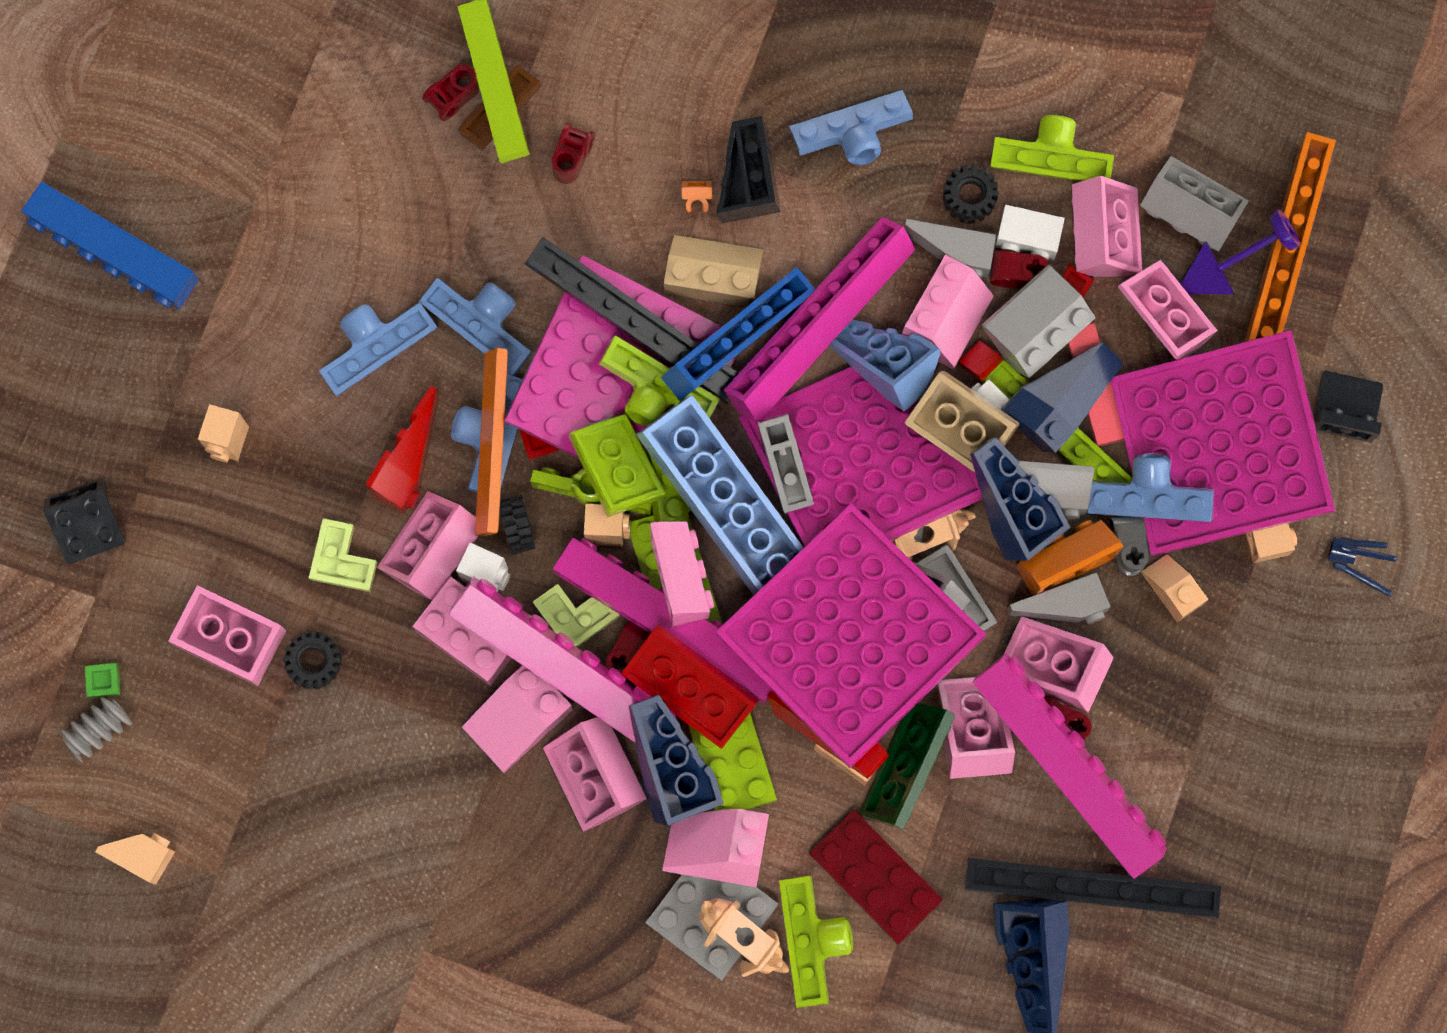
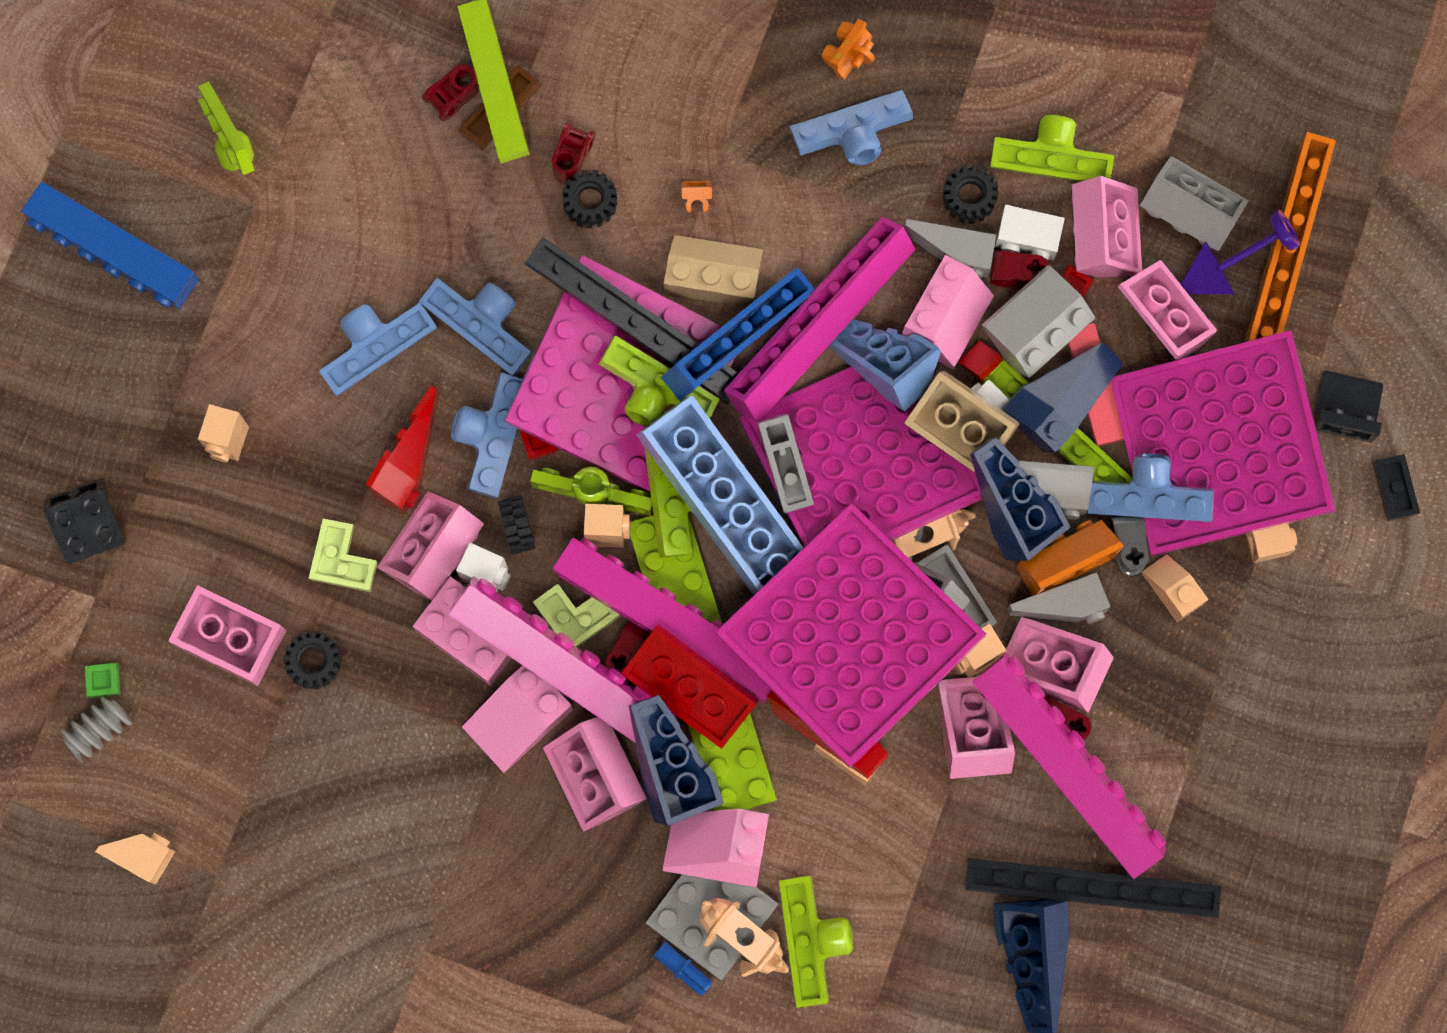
orange tile [475,348,508,536] -> none
lime tile [569,414,665,517] -> none
bright pink slope [650,522,714,627] -> none
black wedge [716,116,781,224] -> none
dark red plate [809,810,943,945] -> none
dark green plate [859,703,955,830] -> none
dark blue plant [1328,537,1397,596] -> none
none -> lime plate [197,82,255,175]
none -> black tyre [562,170,617,229]
none -> blue axle [653,942,712,996]
none -> orange hips [821,19,875,80]
none -> light nougat brick [955,623,1006,678]
none -> black plate [1372,454,1420,522]

